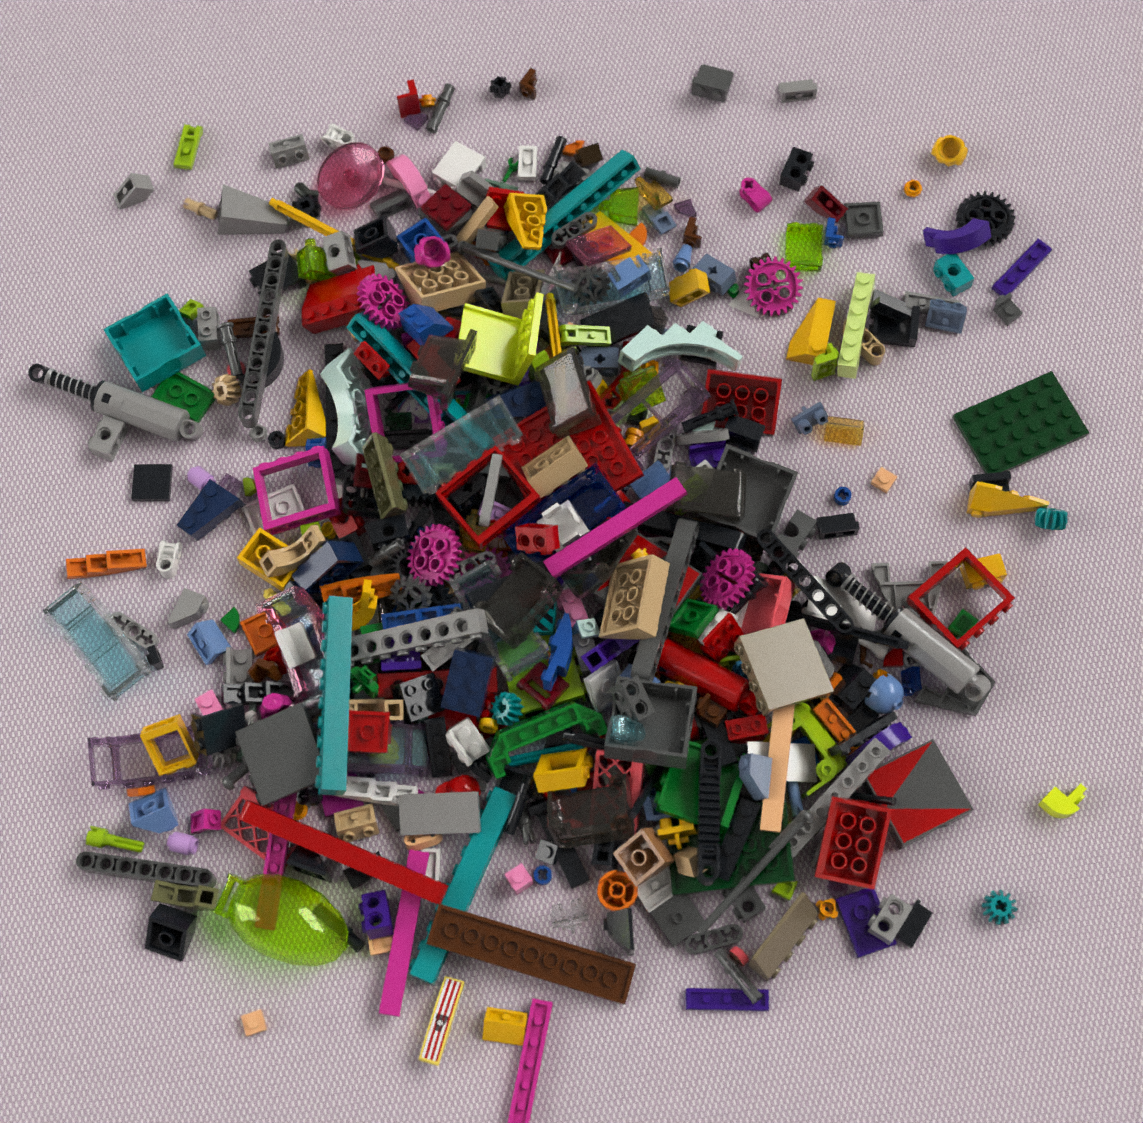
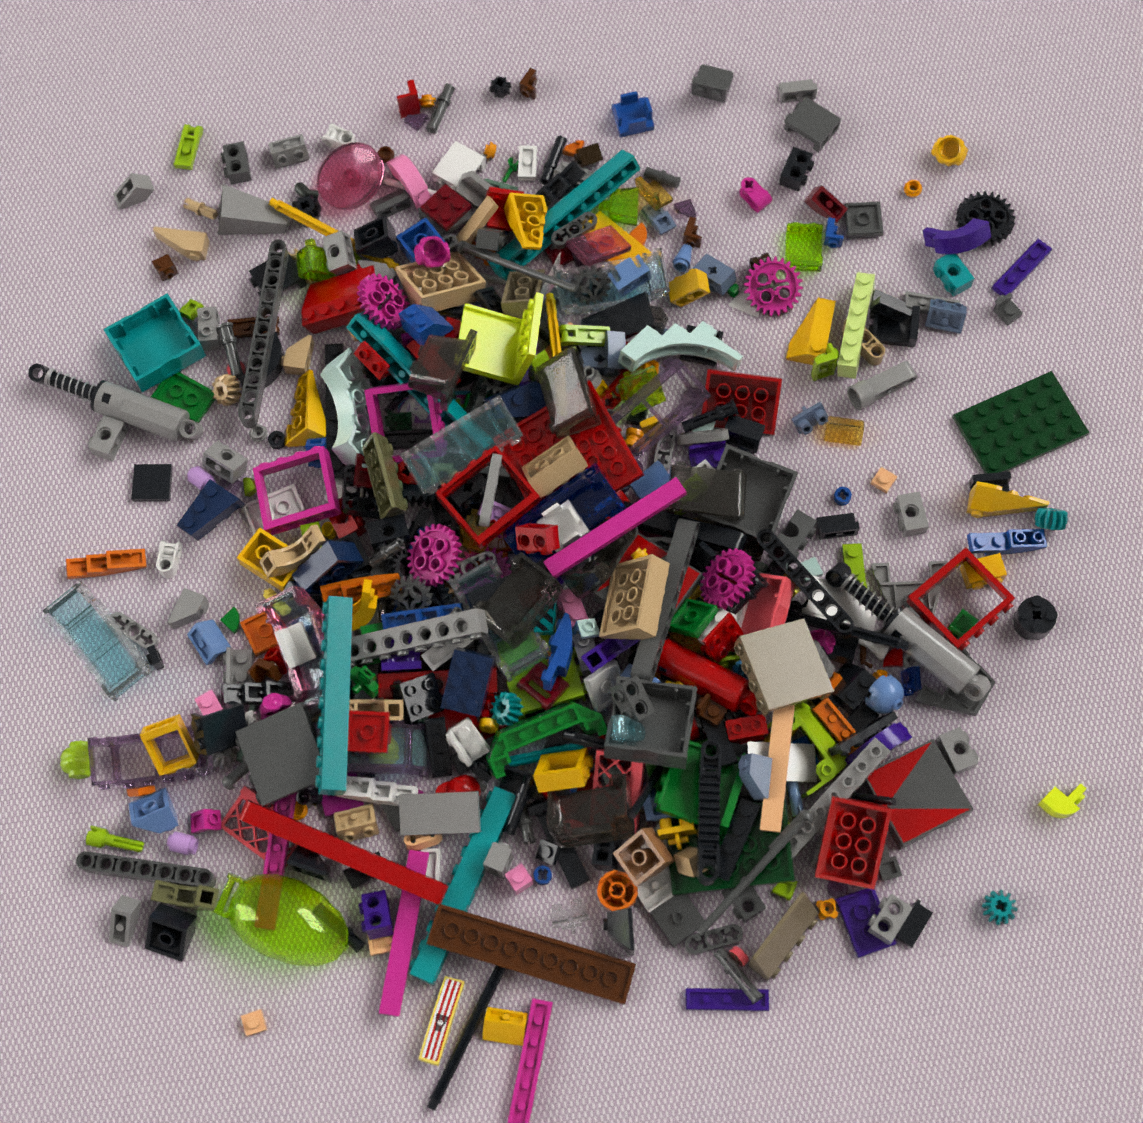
none -> lime hair [60,740,94,779]
none -> light grey slope [109,895,141,947]
none -> reddish brown bracket [152,254,179,281]
none -> tan slope [153,227,210,261]
none -> light grey brick [202,441,248,484]
none -> dark grey brick [221,141,252,185]
none -> tan slope [281,335,315,376]
none -> black piece [427,966,506,1111]
none -> light orange plate [483,141,497,159]
none -> light grey brick [483,841,514,879]
none -> sand blue slope [605,331,626,369]
none -> blue panel [612,91,654,138]
none -> dark grey panel [784,97,841,153]
none -> light aqua tile [797,557,823,582]
none -> lime plate [842,543,867,588]
none -> light grey beam [847,361,918,410]
none -> dark grey plate [879,844,902,882]
none -> light grey brick [893,491,929,537]
none -> light grey brick [936,727,979,776]
none -> blue slope [967,529,1047,556]
none -> black brick [1013,595,1058,640]

